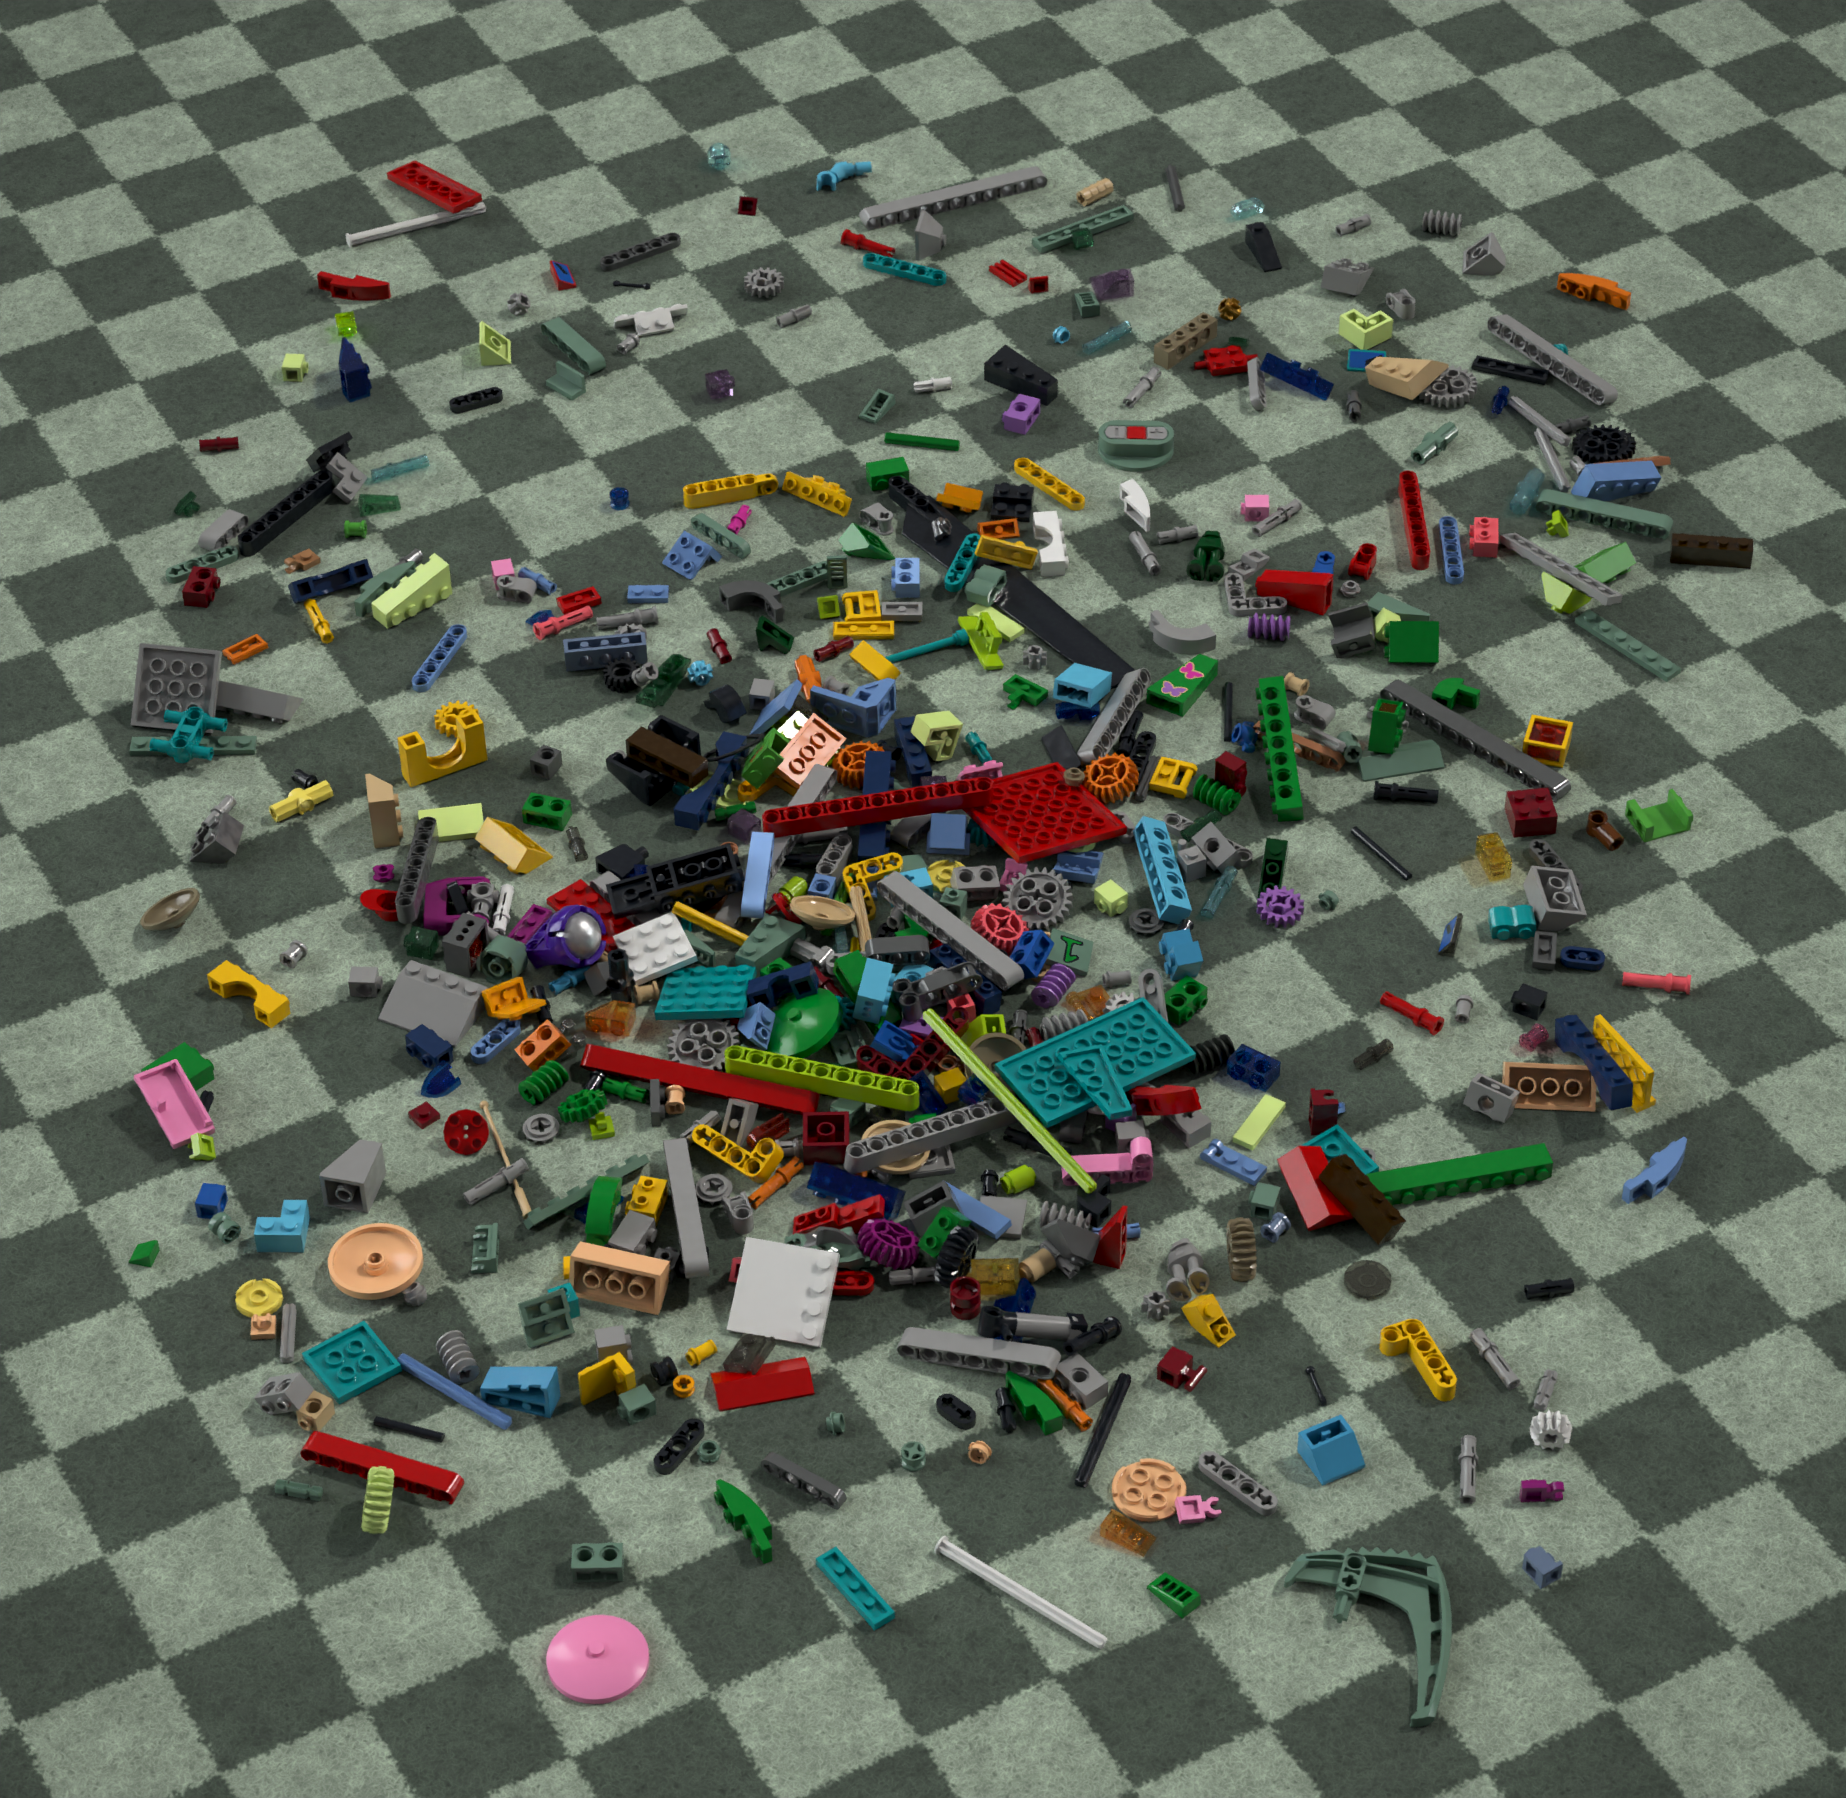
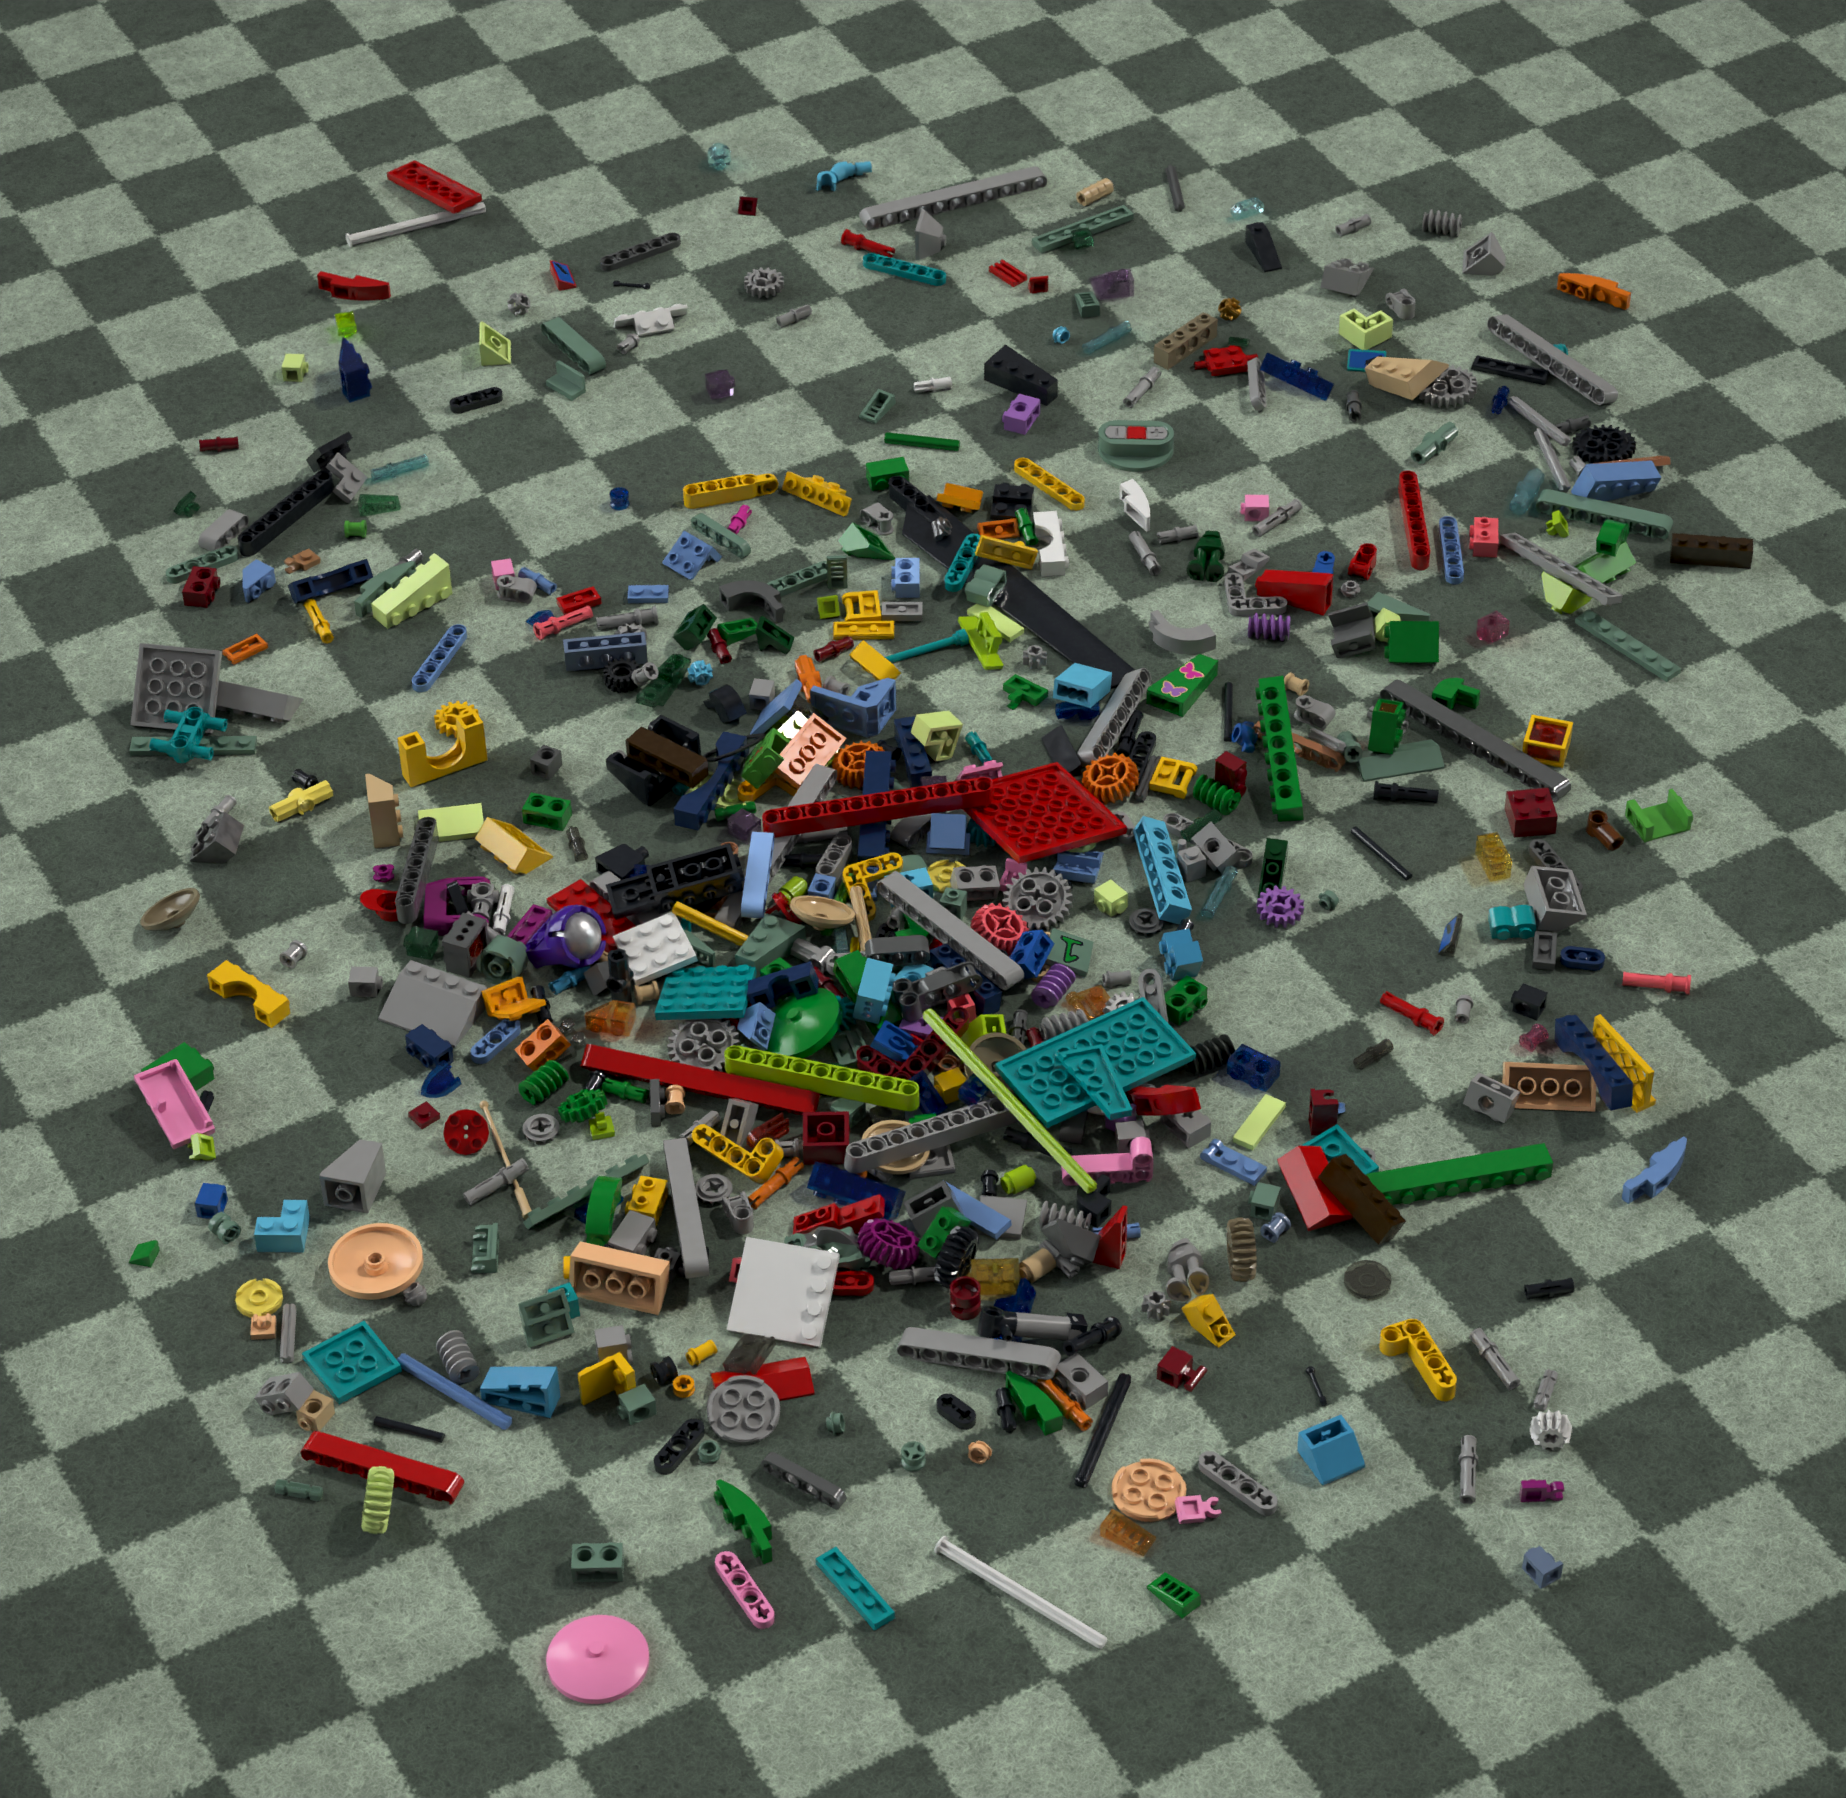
dark tan plate [1063,767,1085,786] -> none
sand green piece [1284,1547,1452,1727] -> none
none -> medium blue slope [242,559,276,603]
none -> dark green brick [673,604,717,651]
none -> light grey tile [707,1375,780,1444]
none -> bright pink beam [715,1551,775,1629]
none -> green slope [717,618,758,646]
none -> green pin [1015,508,1038,546]
none -> clear pink brick [1476,611,1510,645]
none -> green arch [1596,519,1629,557]

